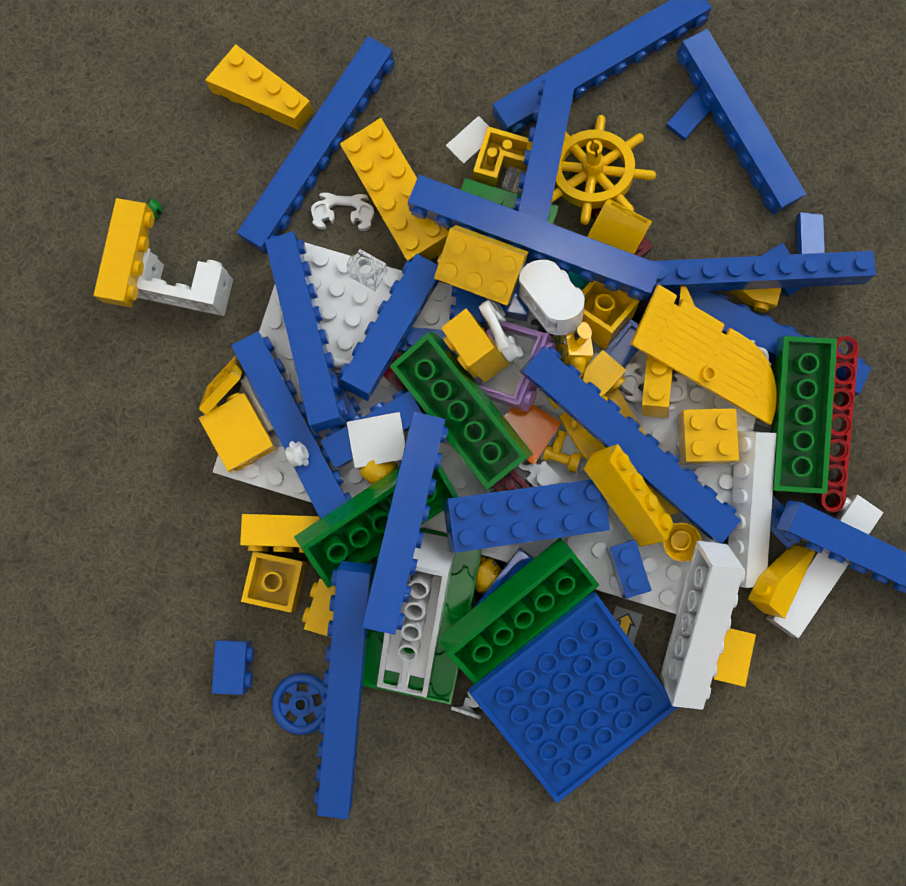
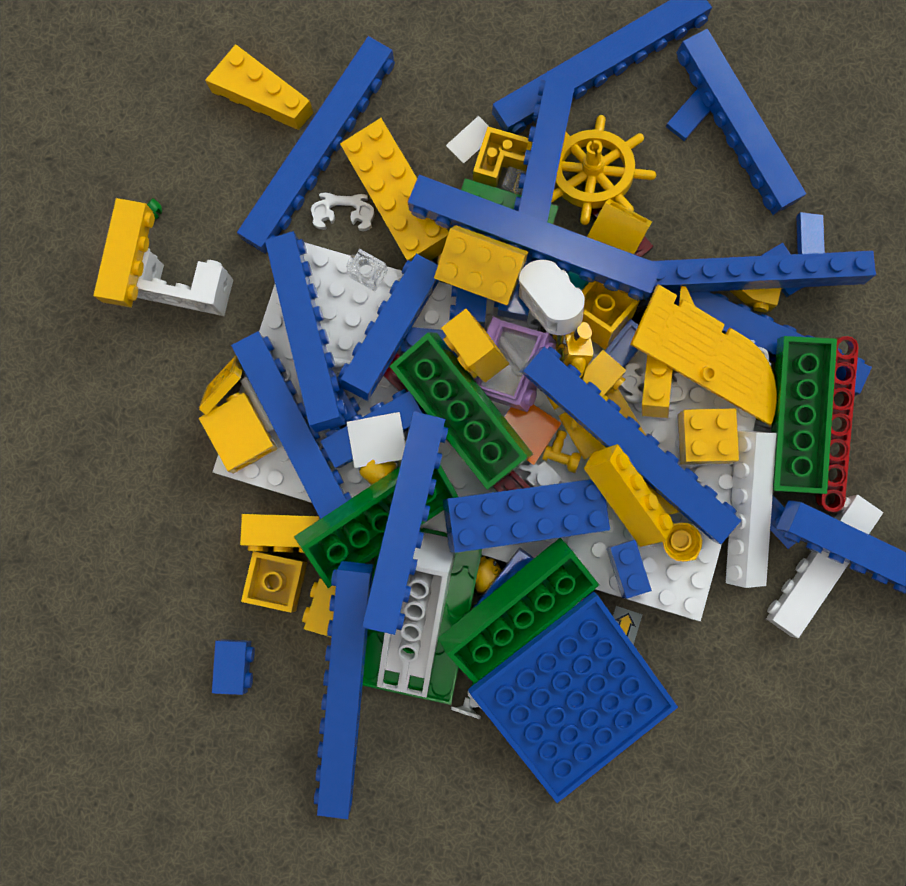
blue plate [272,673,328,735] -> none
white plate [286,441,309,467] -> none
white helmet [479,299,524,362] -> none
white brick [660,541,745,710] -> none
yellow brick [712,628,756,687] -> none
yellow slope [748,545,815,619] -> none

